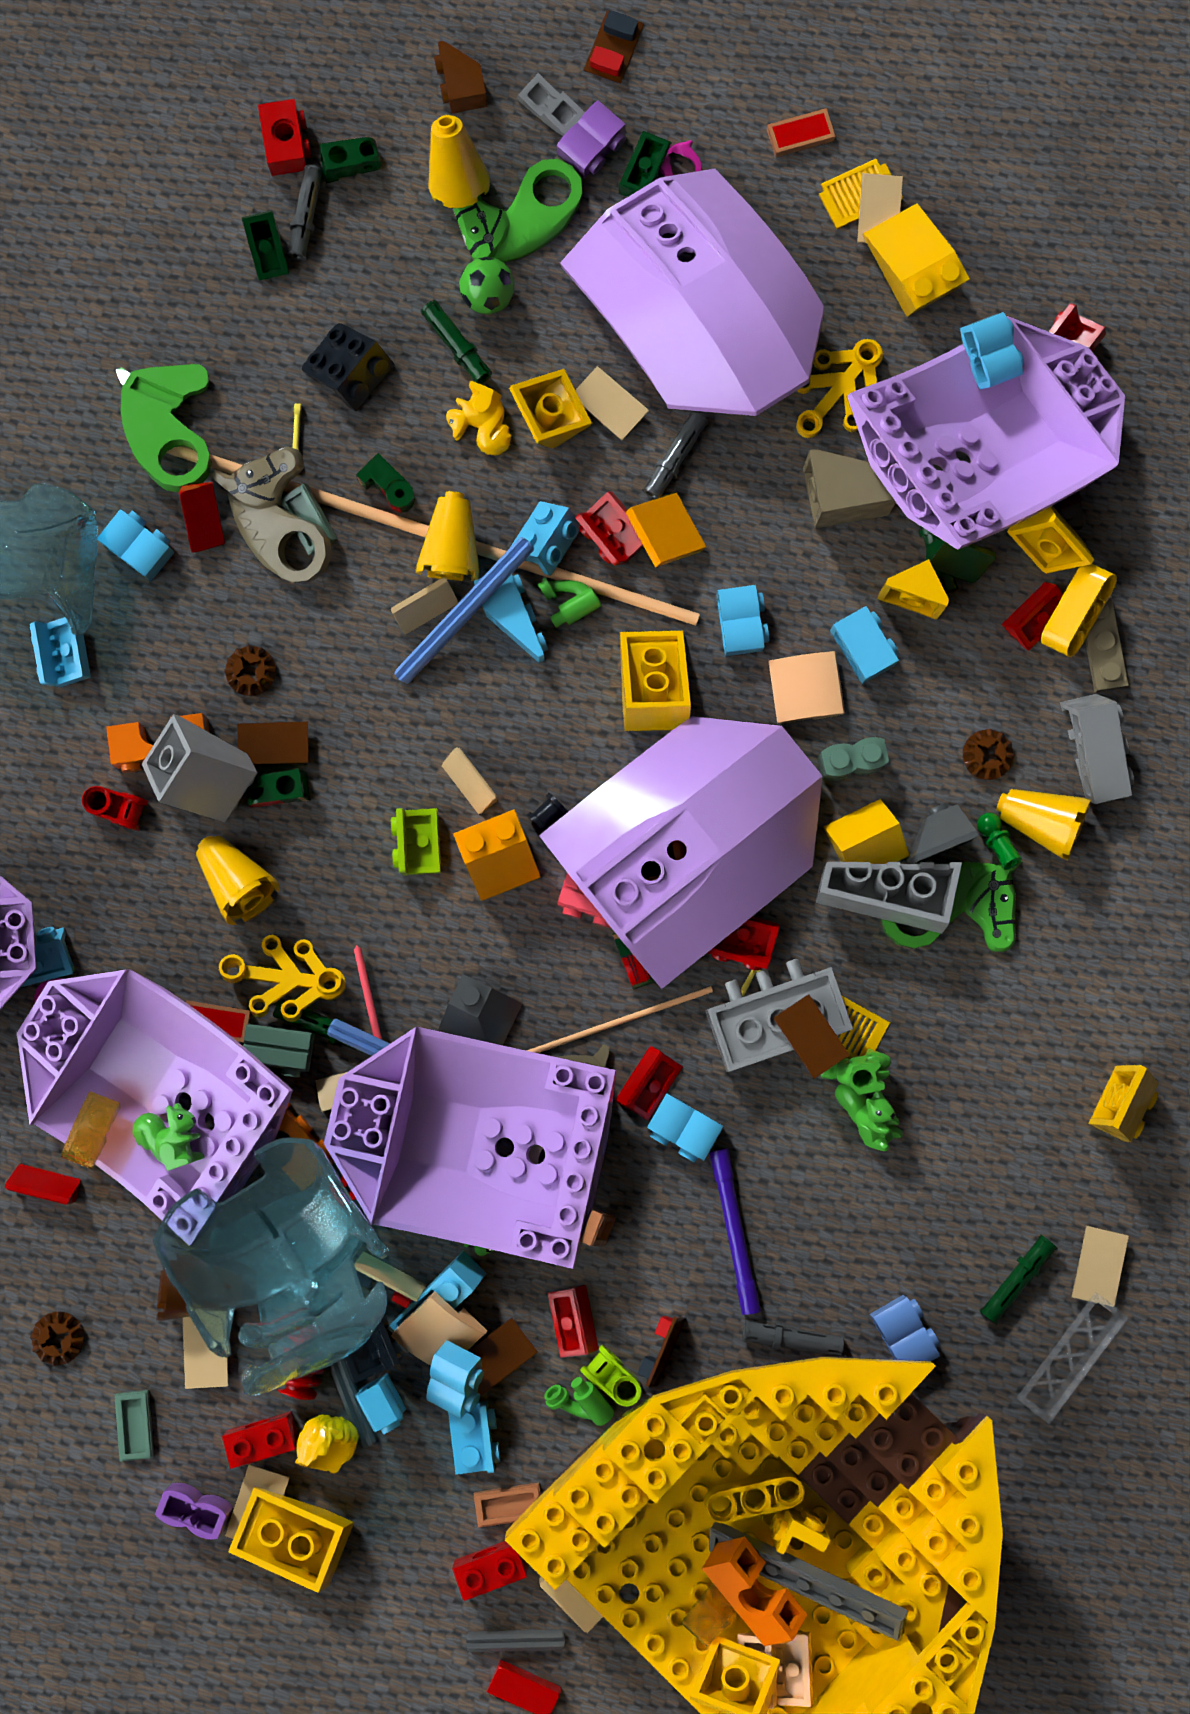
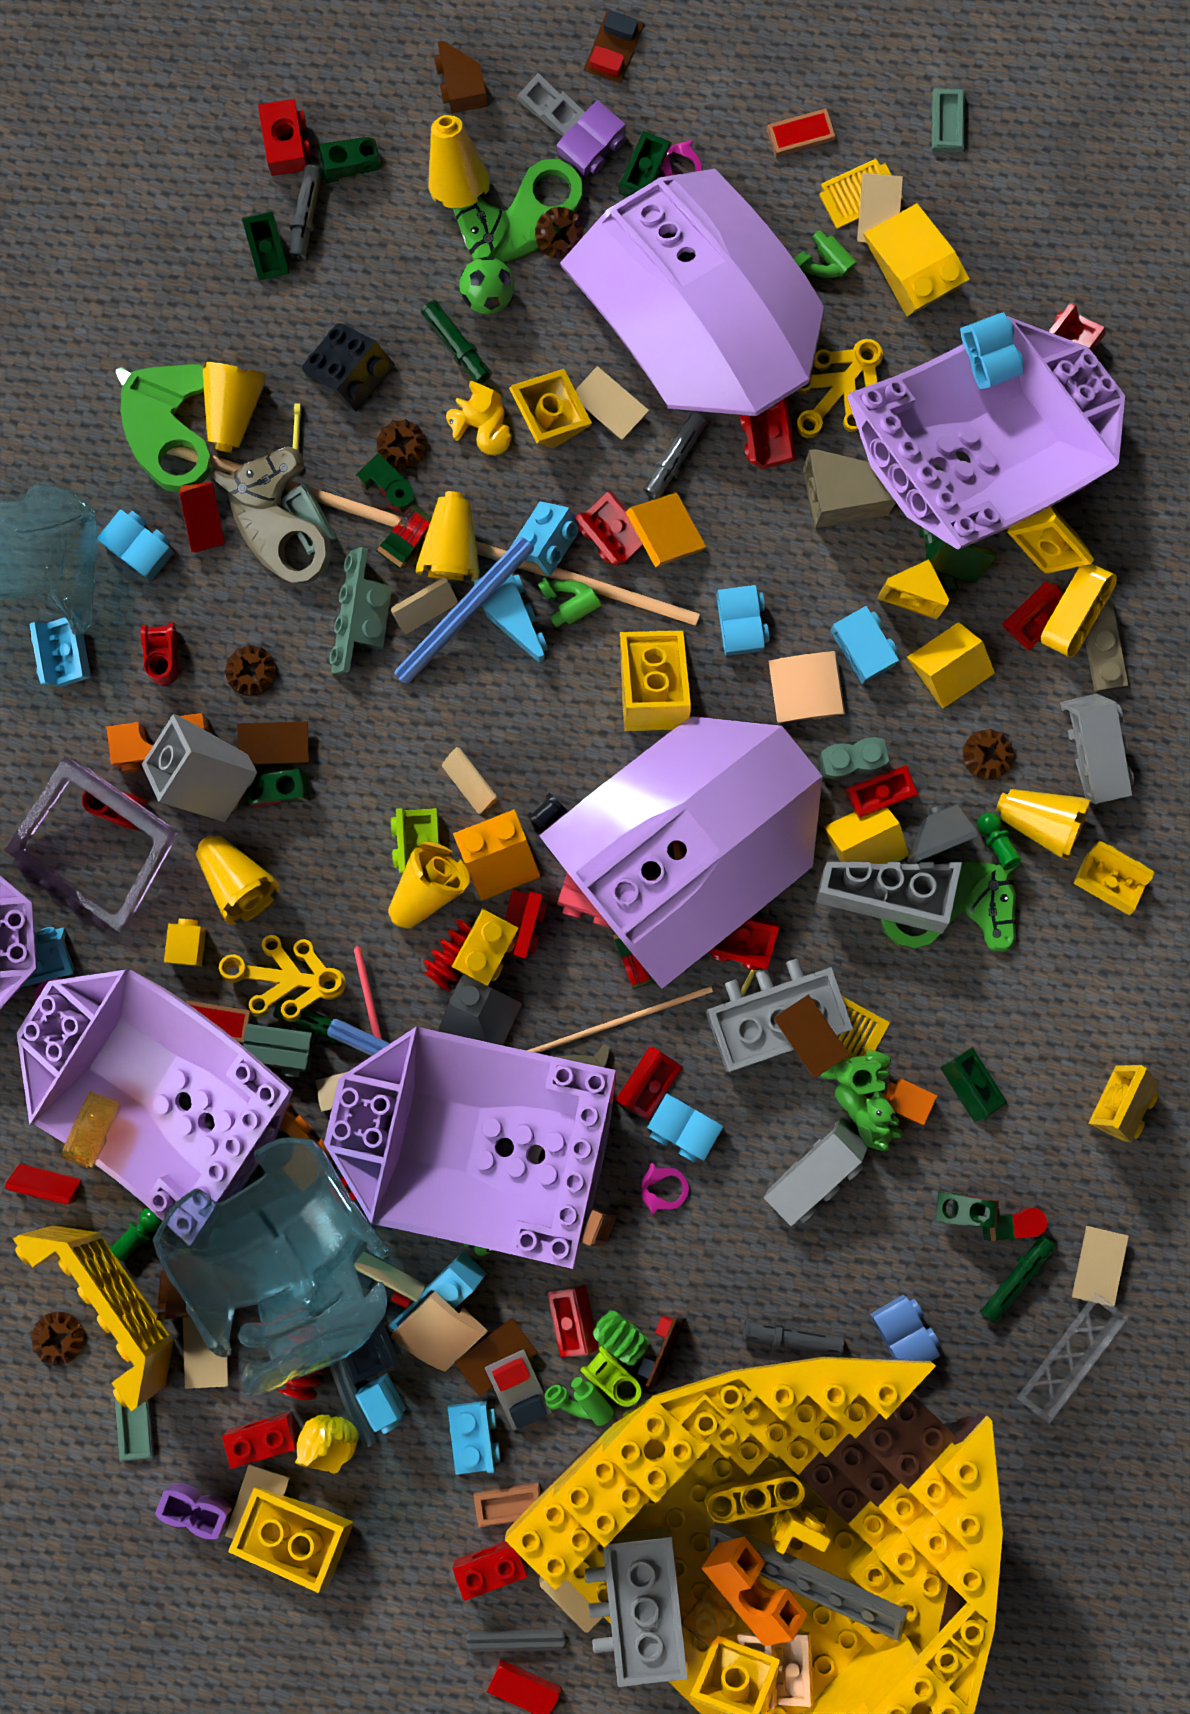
bright green animal [132,1103,205,1171] -> none
medium azure brick [426,1340,484,1419] -> none
dark purple piece [709,1148,761,1315] -> none
none -> clear purple windscreen [4,756,179,932]
none -> yellow slope [13,1225,174,1411]
none -> green pin [110,1207,165,1262]
none -> red piece [140,622,178,686]
none -> yellow brick [164,919,206,967]
none -> yellow cone [202,362,267,453]
none -> sand green bracket [330,547,392,675]
none -> reddish brown gear [376,419,427,469]
none -> leg [376,504,432,568]
none -> yellow cone [388,842,470,929]
none -> red piece [421,919,472,993]
none -> yellow bracket [451,909,518,986]
none -> piece [485,1349,552,1431]
none -> red bracket [504,890,548,960]
none -> reddish brown gear [535,207,585,259]
none -> light grey piece [585,1526,687,1687]
none -> bright green gear [593,1310,650,1365]
none -> dark pink piece [642,1163,689,1215]
none -> red bracket [740,398,797,469]
none -> light grey wedge [764,1118,868,1226]
none -> bright green plant [794,230,858,279]
none -> red slope [845,765,918,818]
none -> orange brick [883,1079,937,1125]
none -> yellow slope [906,622,995,709]
none -> sand green tile [932,88,964,152]
none -> dark green leg [936,1191,999,1228]
none -> dark green slope [940,1047,1007,1122]
none -> leg [982,1207,1047,1241]
none -> yellow bracket [1073,841,1155,916]

